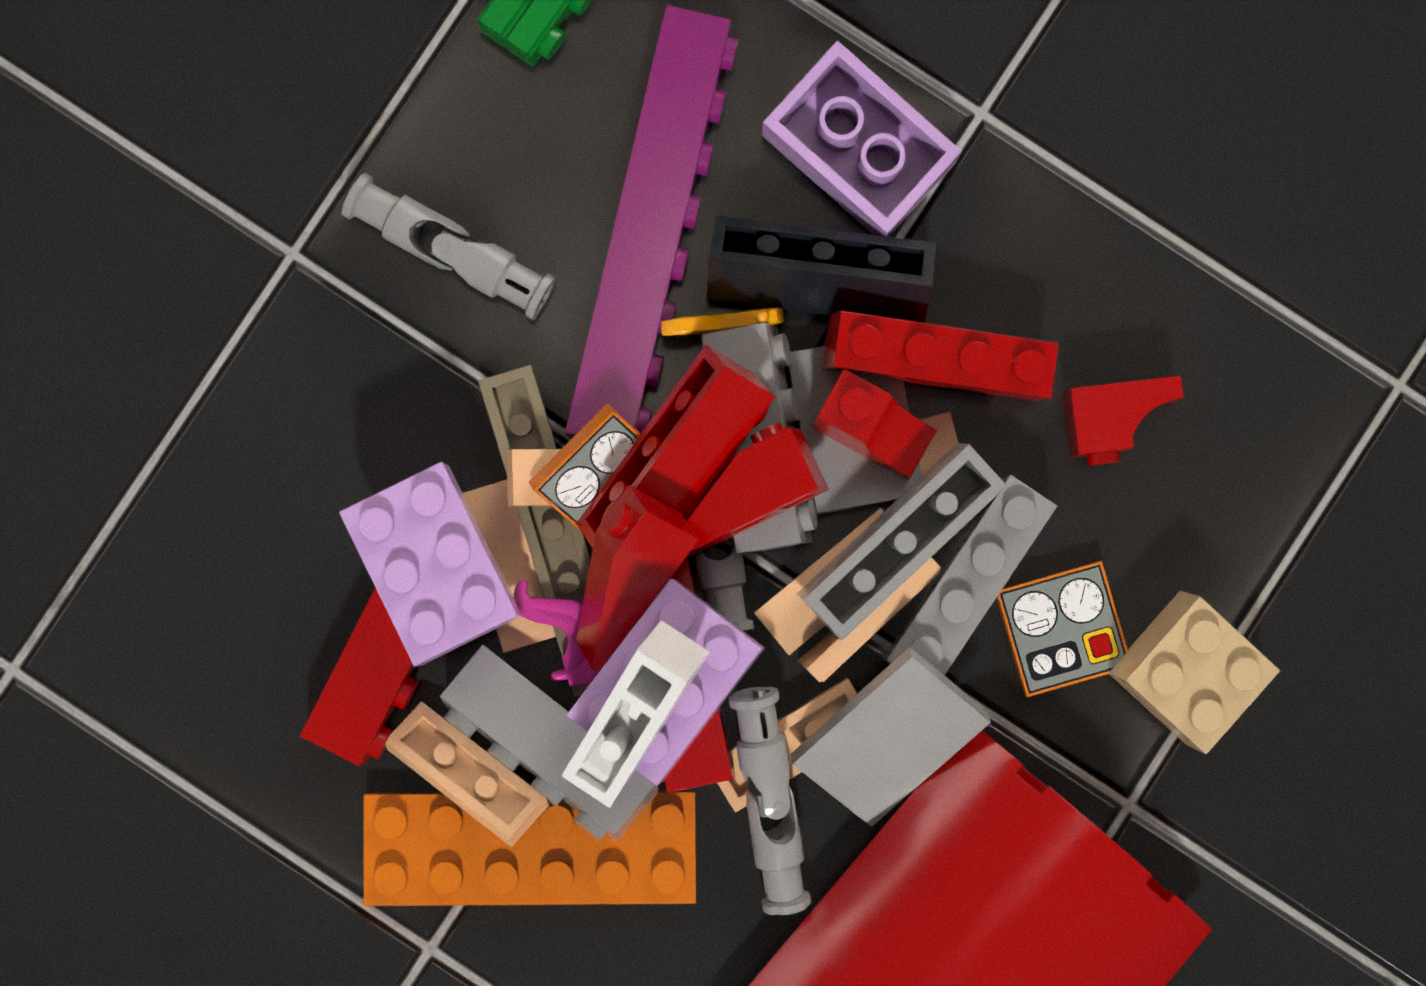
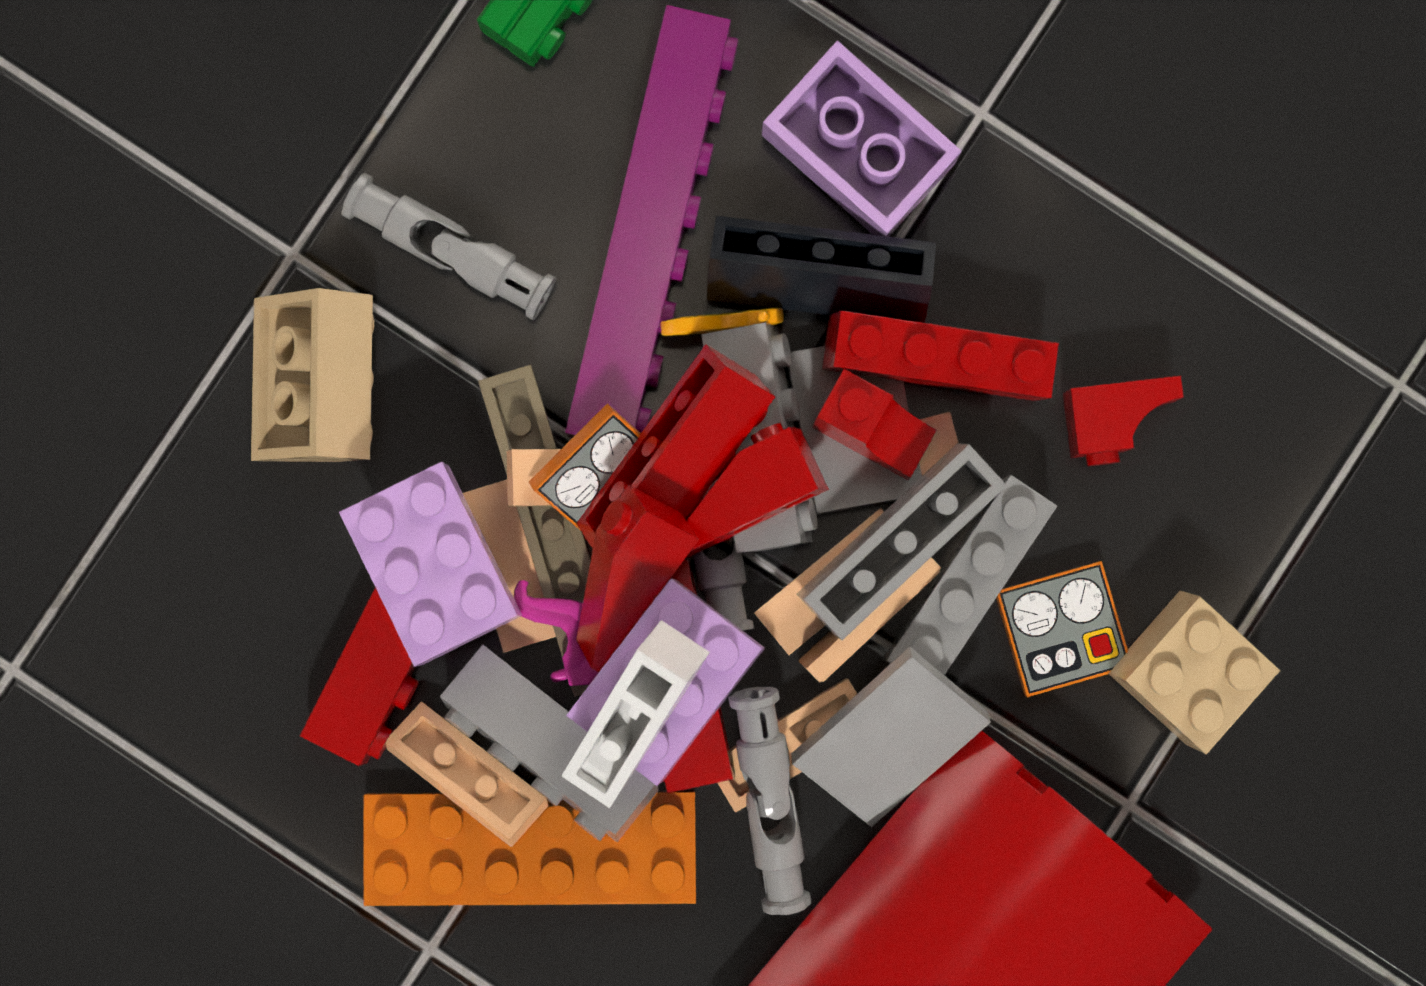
none -> tan slope [251,288,374,462]

